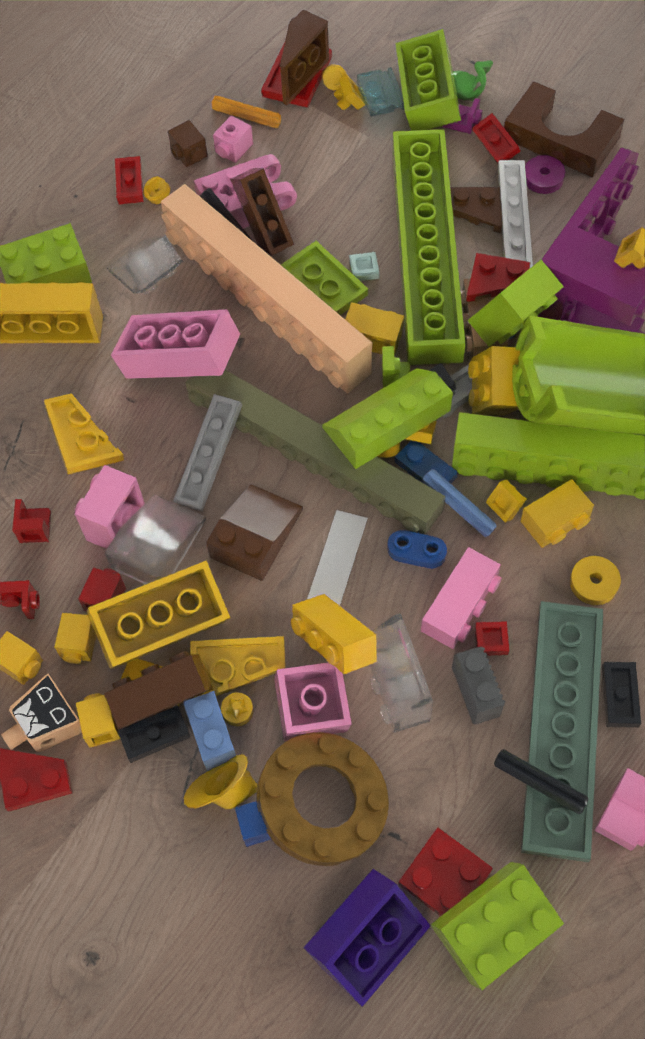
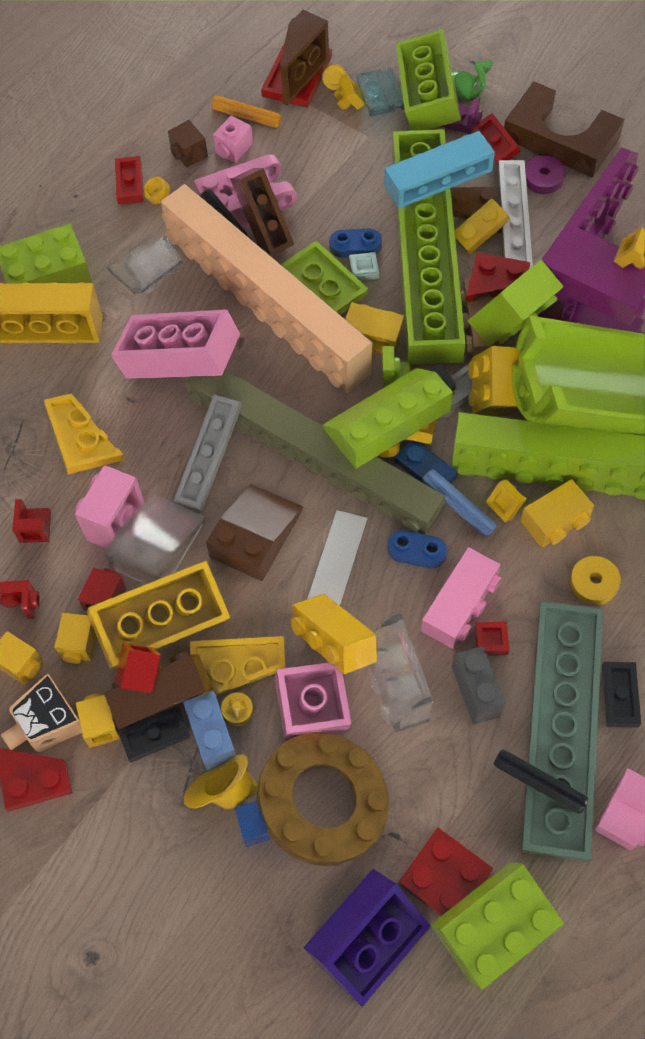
none -> red panel [115,643,161,693]
none -> blue plate [329,228,382,258]
none -> medium azure brick [384,131,495,209]
none -> yellow plate [455,198,511,255]

